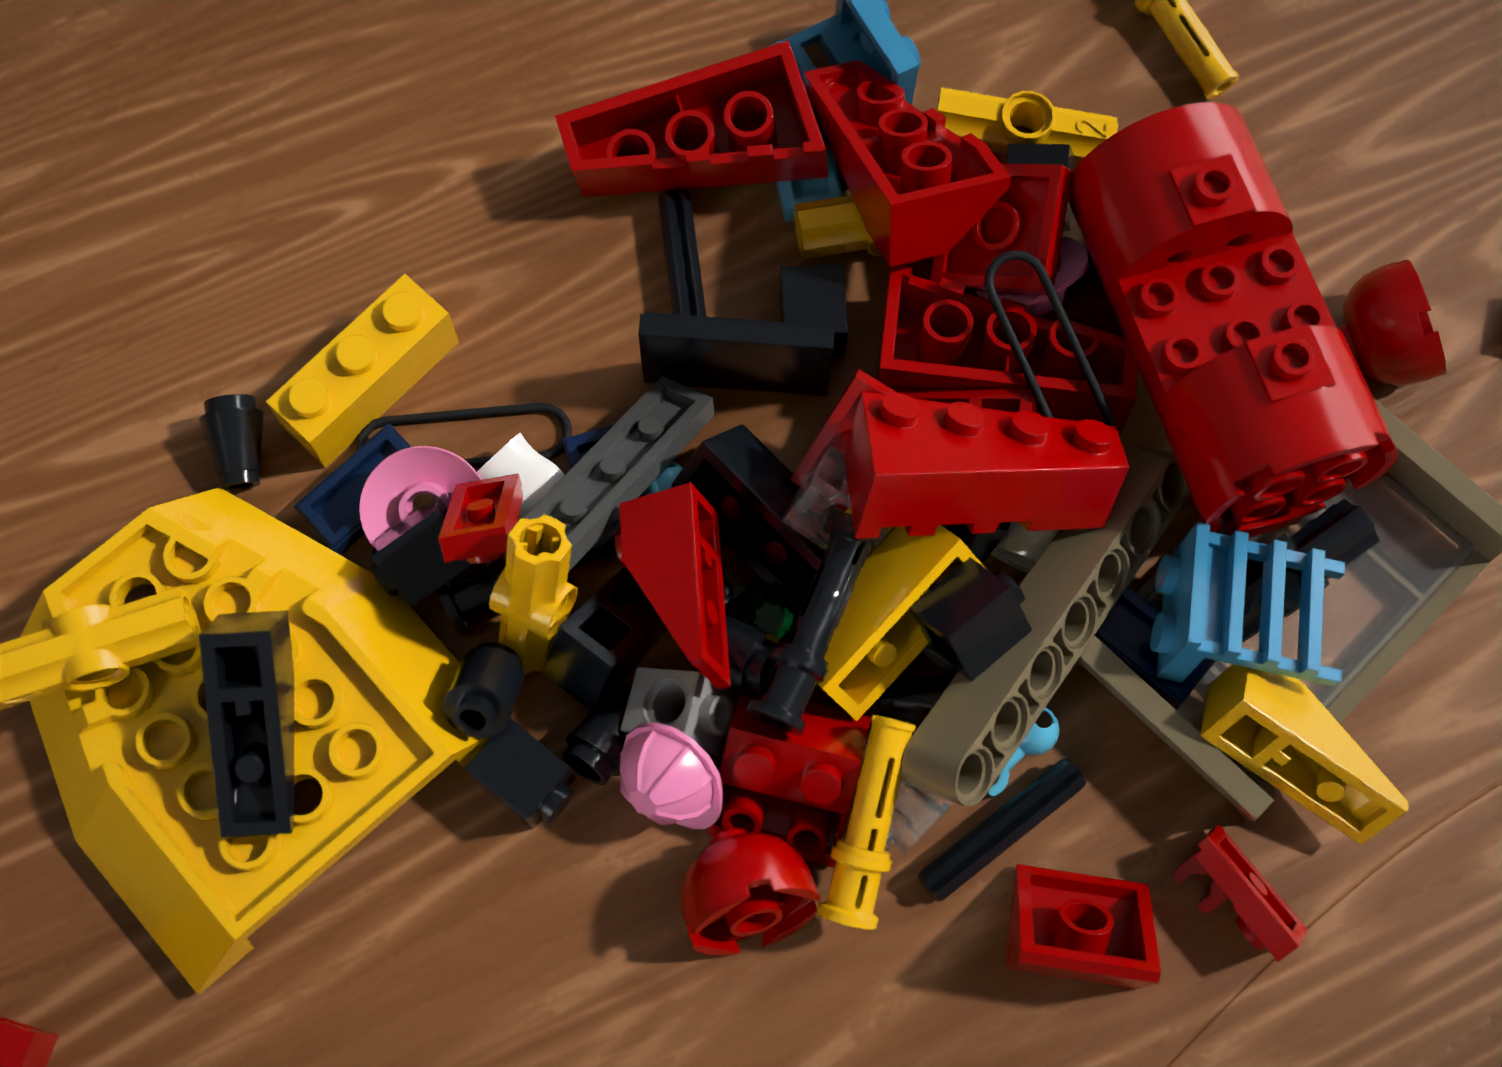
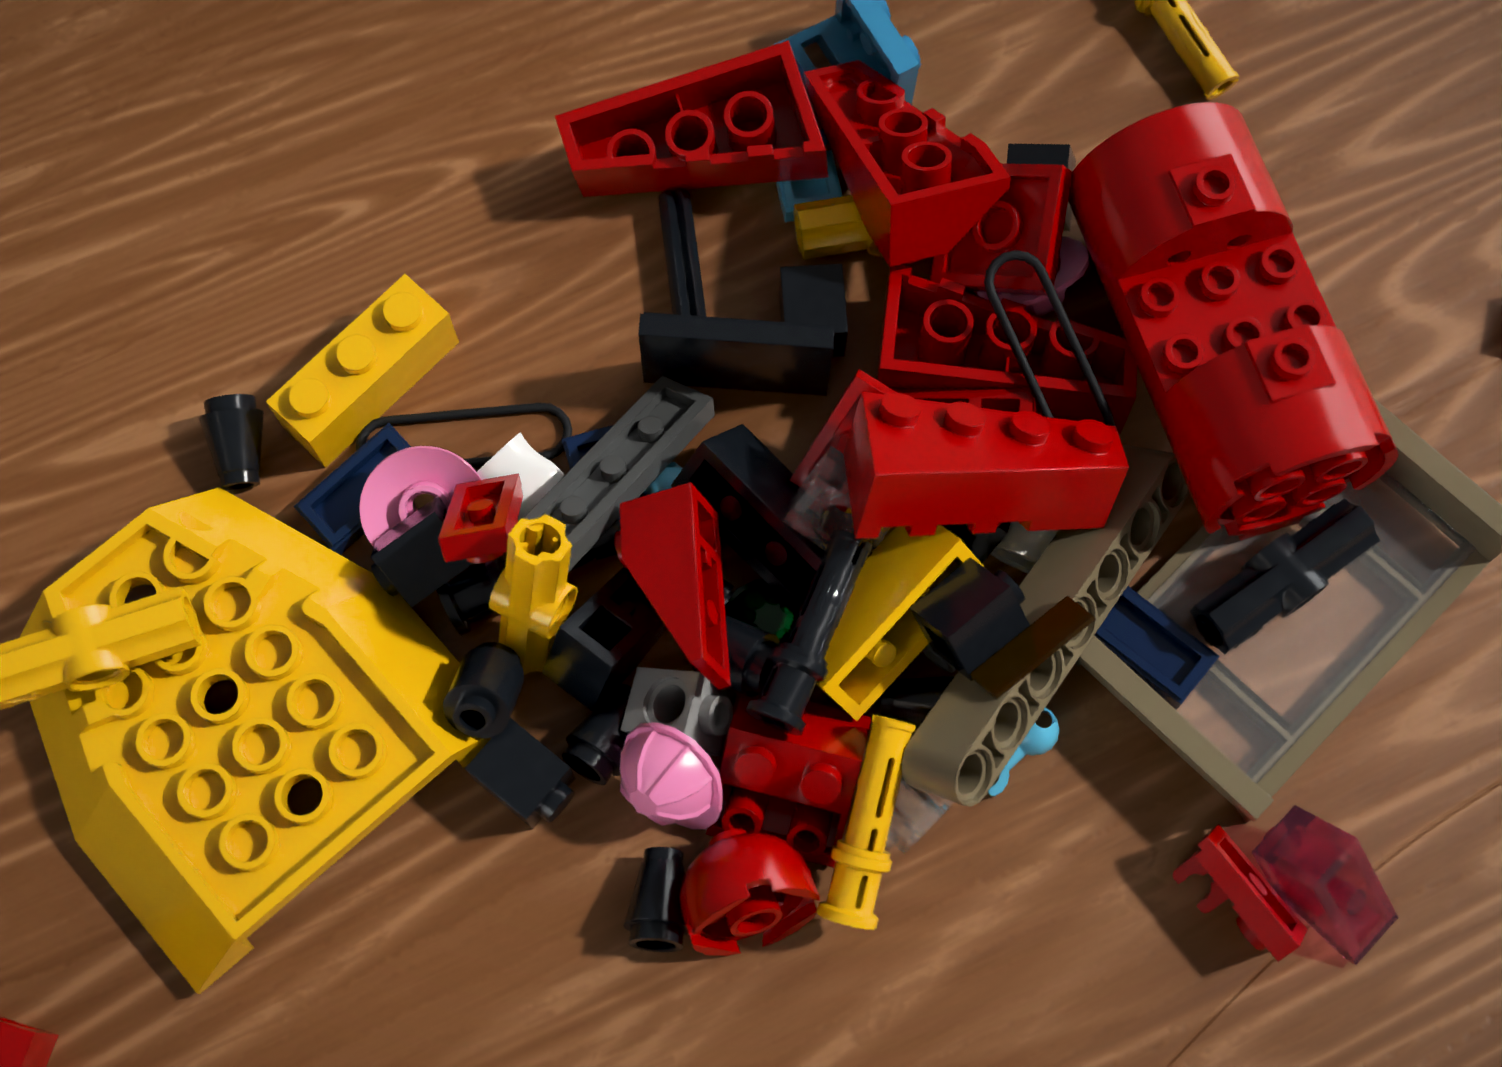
black slope [199,610,294,838] -> none
black axle [918,758,1086,902] -> none
yellow piece [936,87,1118,166] -> none
red slope [1004,864,1162,989] -> none
dark azure plate [1150,522,1345,687] -> none
yellow slope [1200,648,1408,845] -> none
red cylinder [1337,259,1447,387] -> none
none -> black cone [624,847,689,952]
none -> dark brown window [970,596,1095,699]
none -> clear pink slope [1252,805,1399,965]

